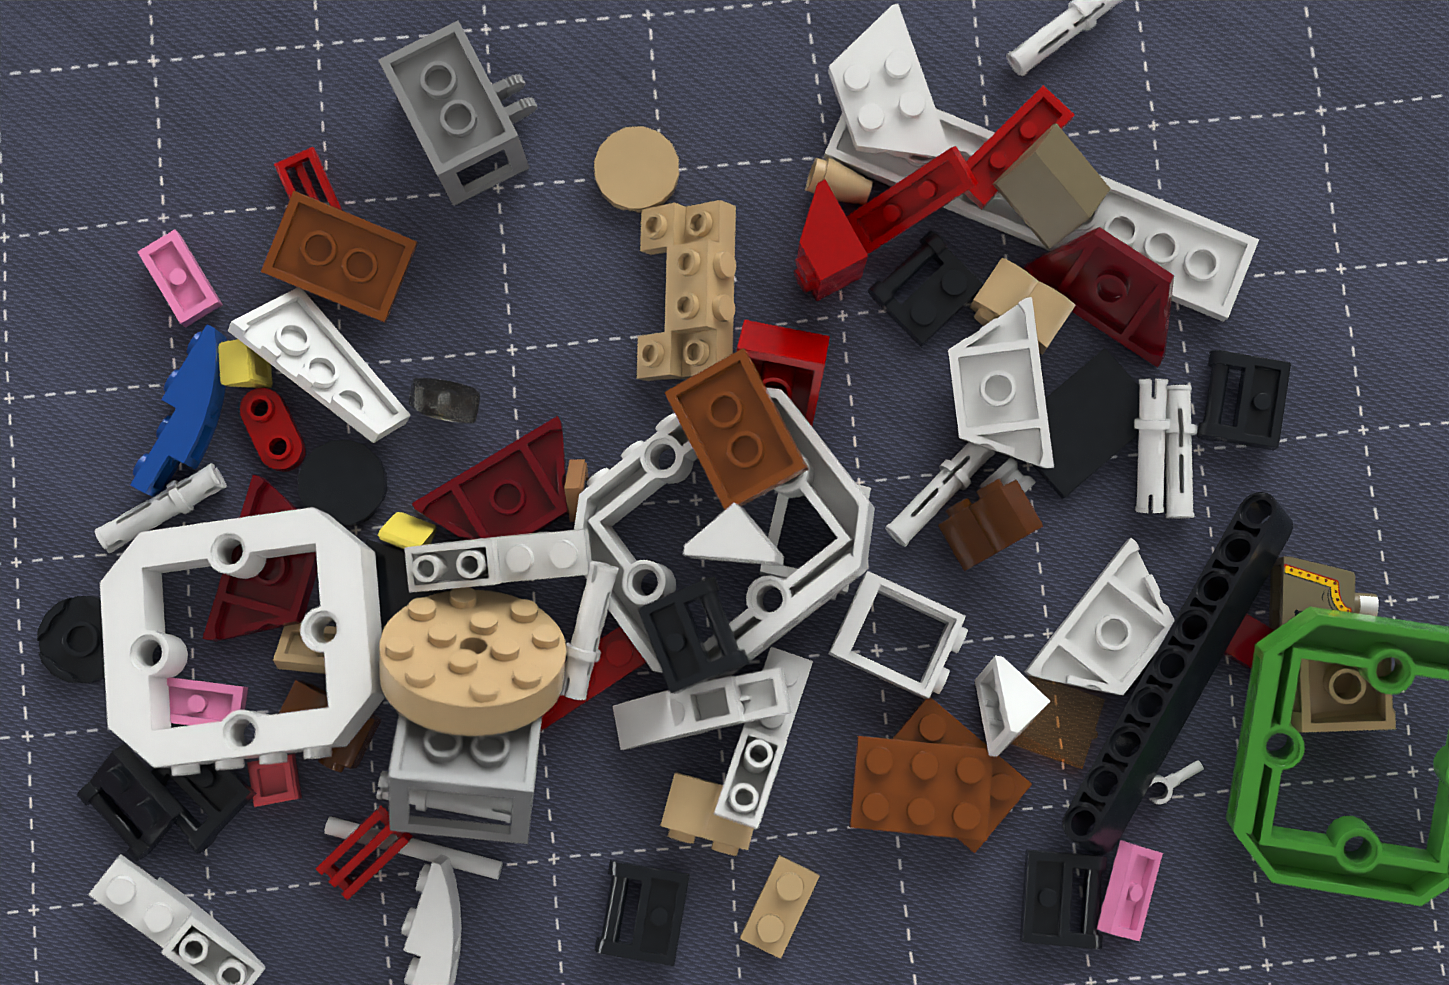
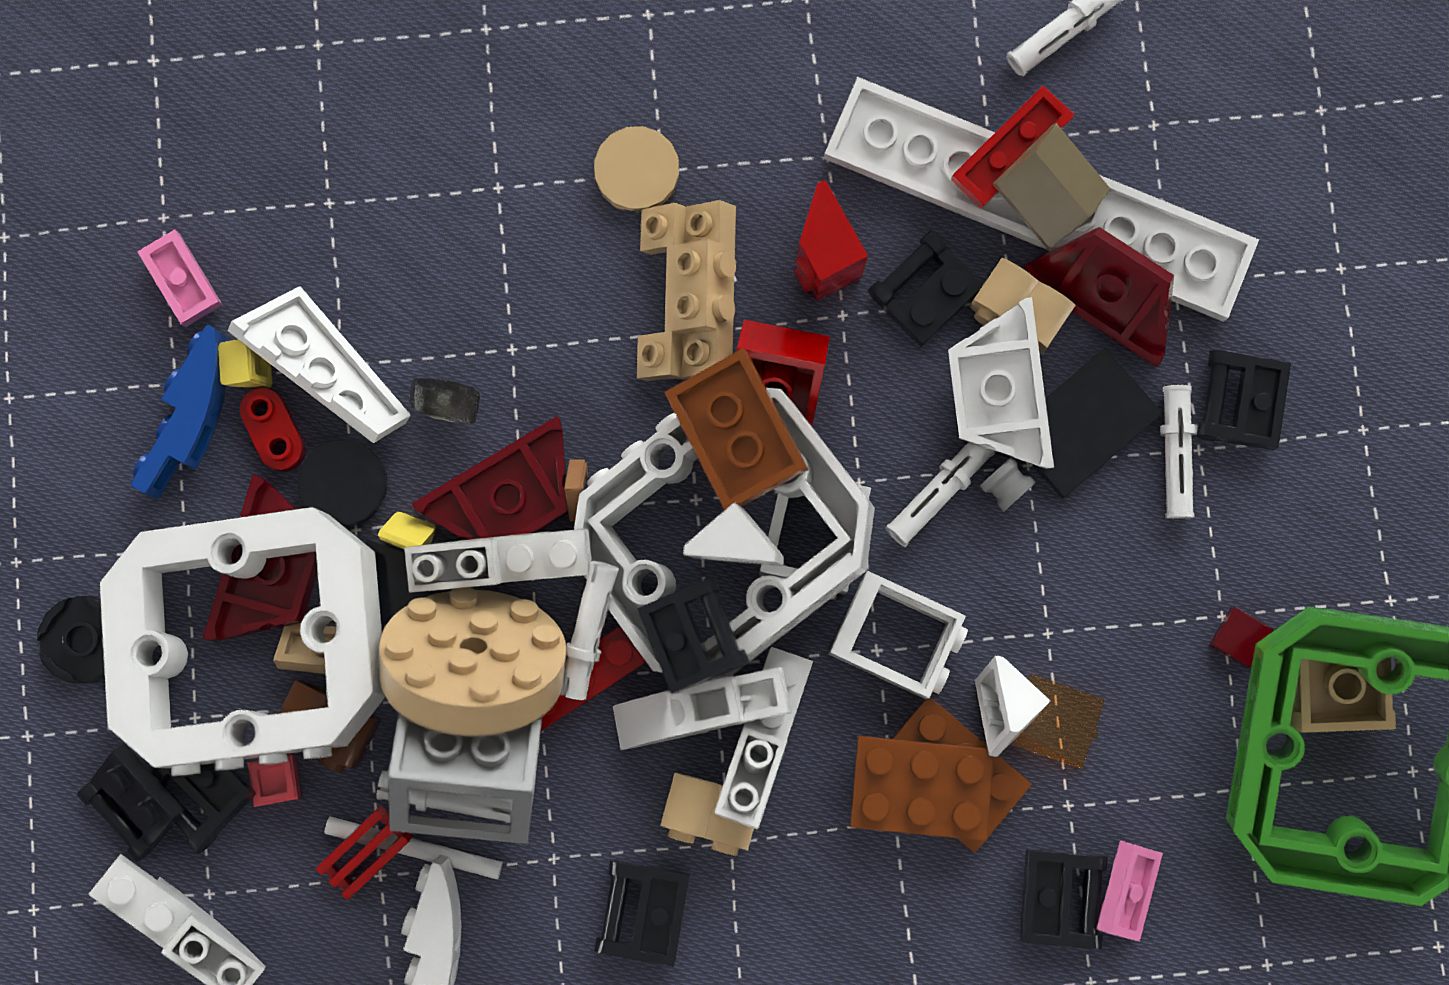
white pin [95,463,226,553] -> none
bright pink plate [167,677,248,726] -> none
dark orange plate [261,191,418,323] -> none
red tile [274,147,343,211] -> none
light grey piece [378,20,538,206] -> none
tan plate [740,855,820,959] -> none
tan cone [805,157,873,205] -> none
white wing [828,3,950,158] -> none
red plate [846,146,979,254] -> none
reddish brown brick [938,478,1044,571] -> none
white wing [1024,538,1174,696] -> none
black beam [1063,492,1293,855] -> none
white pin [1134,379,1170,513] -> none
white hand [1149,760,1204,804] -> none
dark tan torso [1269,556,1379,631] -> none

